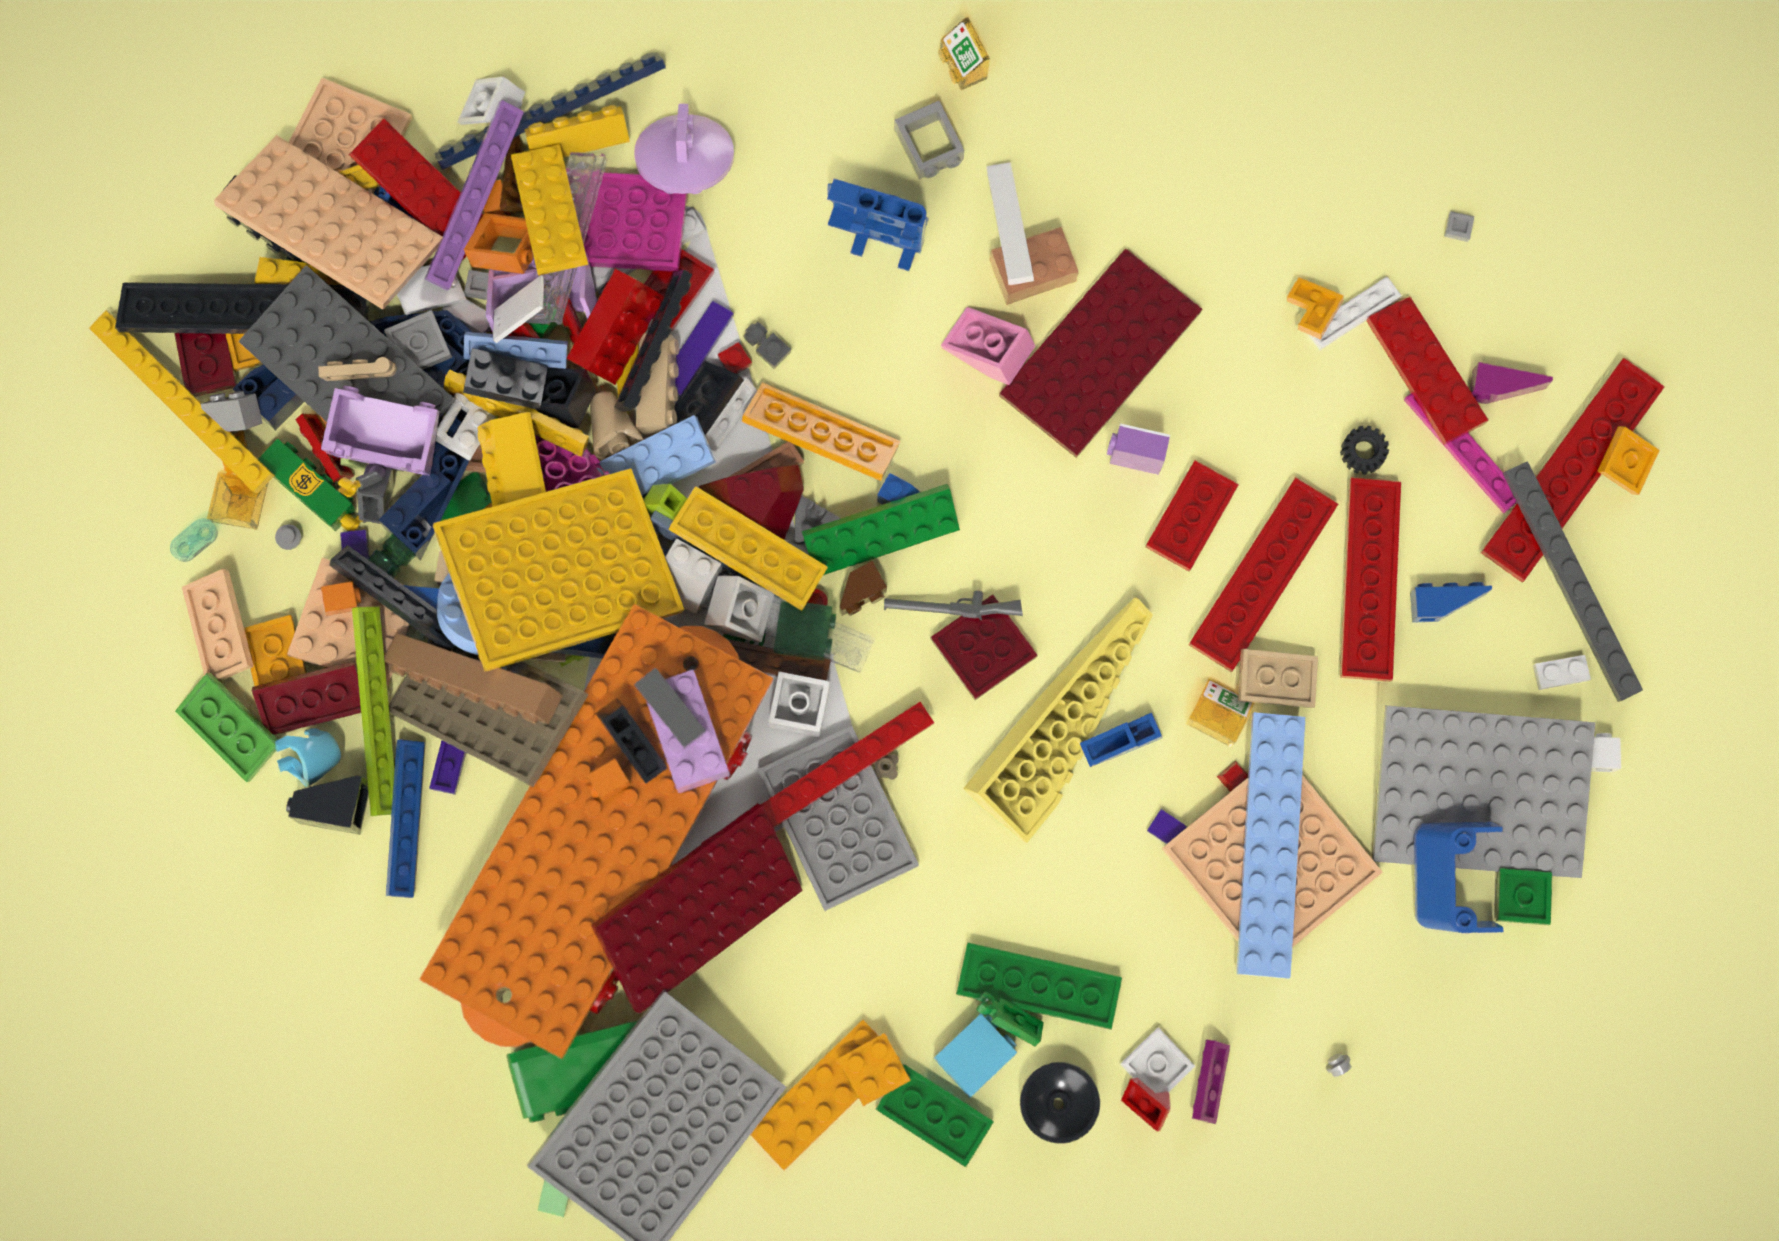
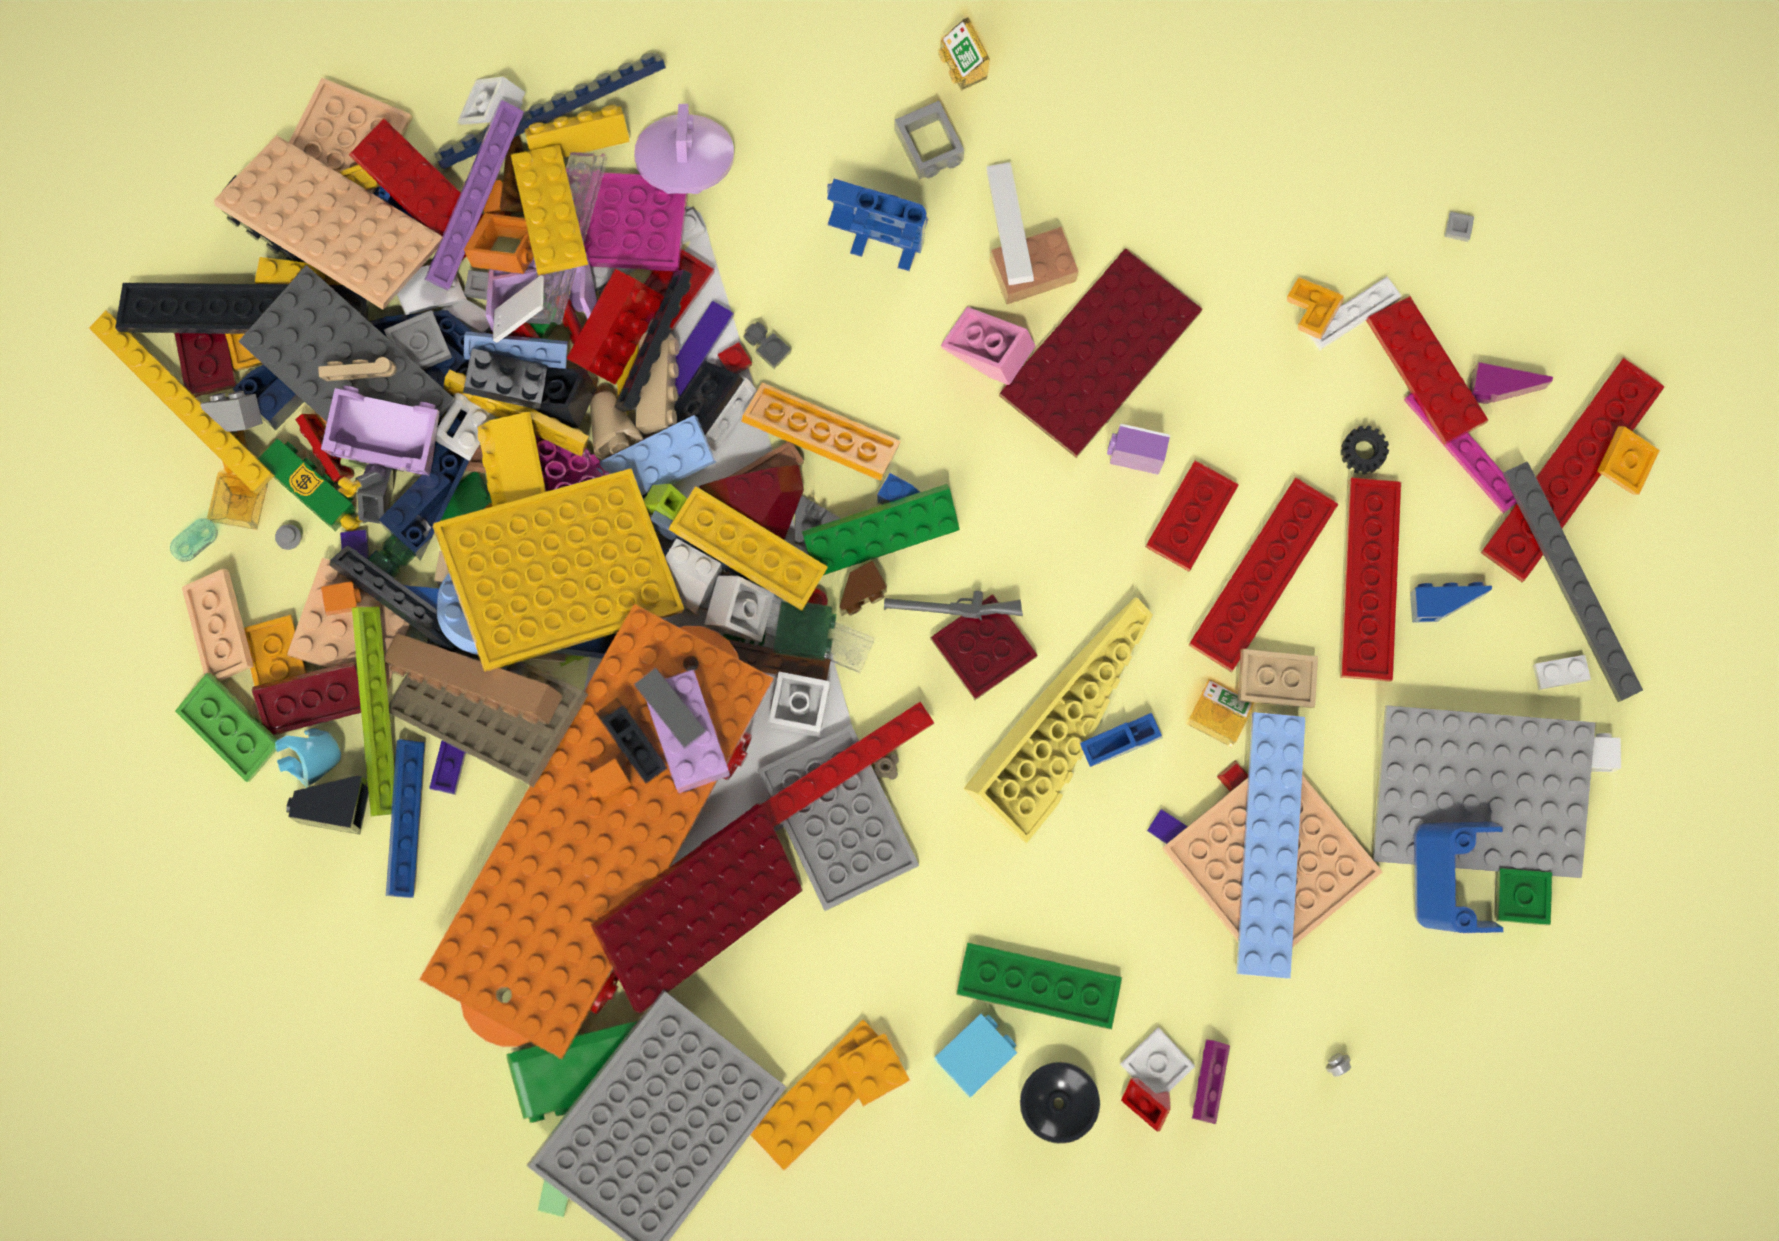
green plate [875,1064,994,1168] -> none
green plate [976,992,1044,1047] -> none

